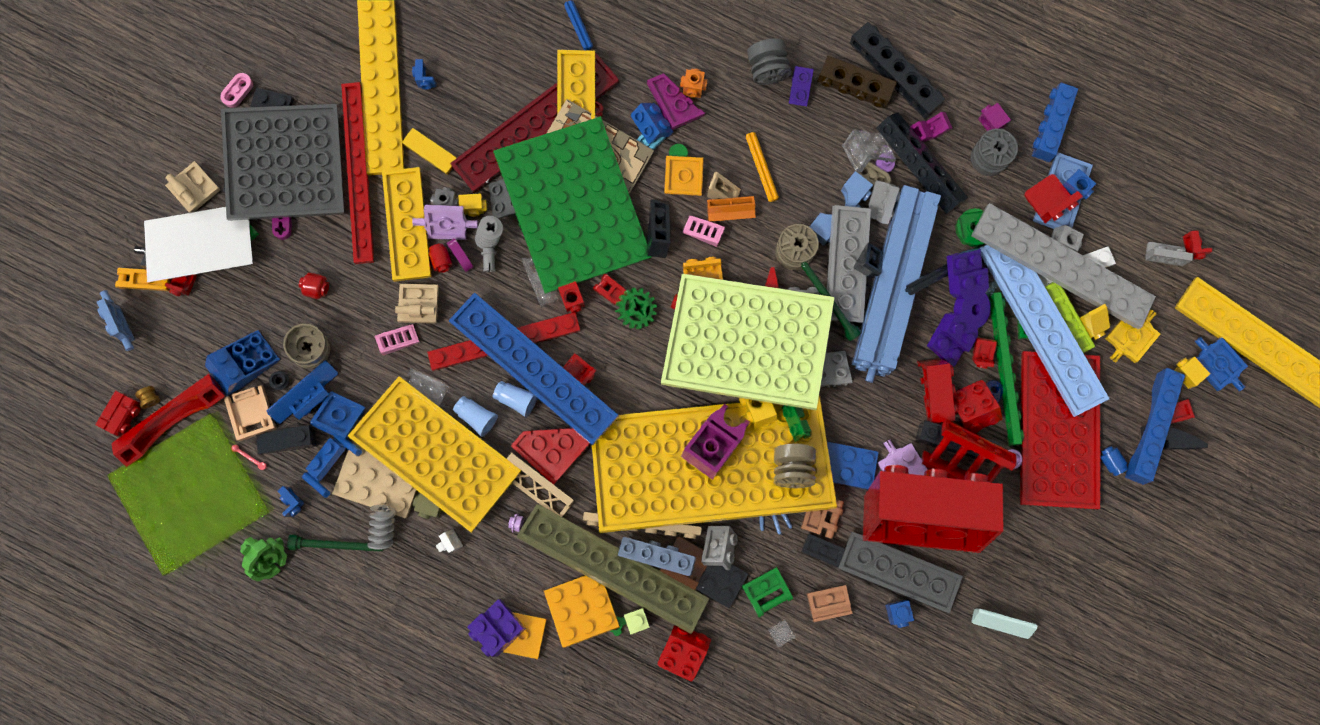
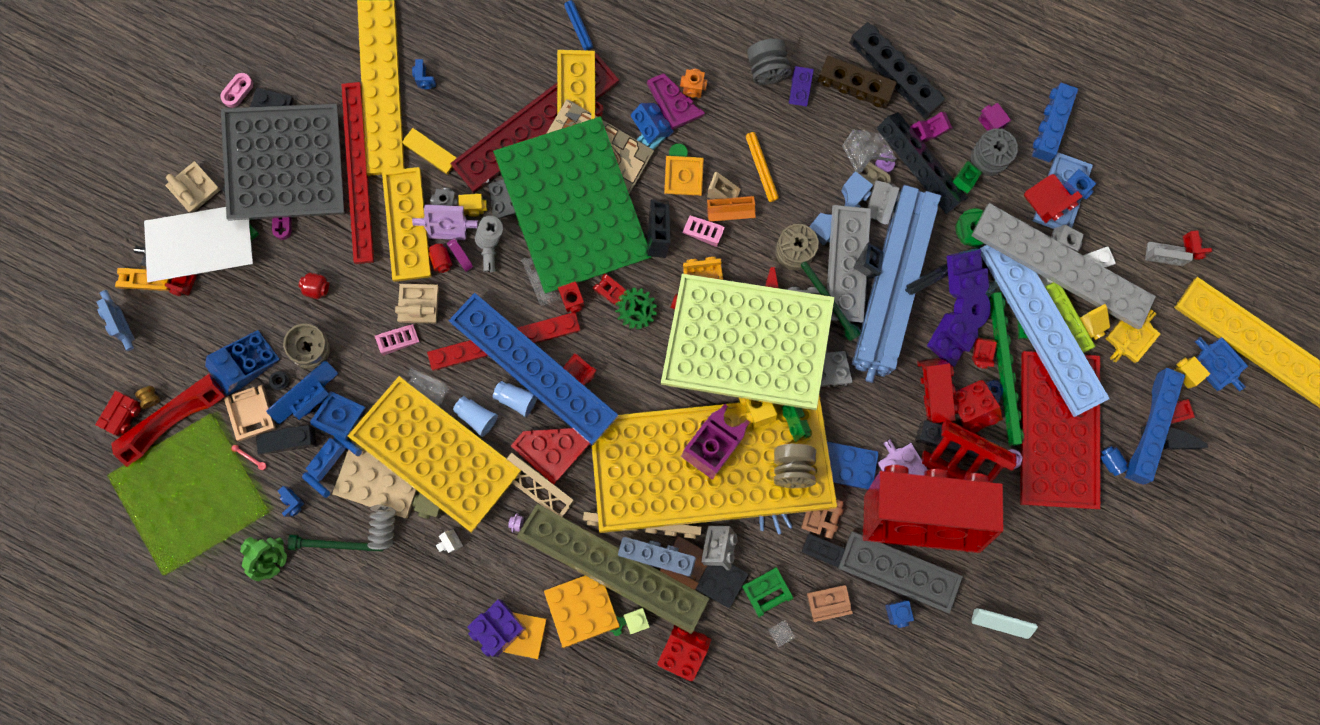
none -> green plate [953,161,982,193]

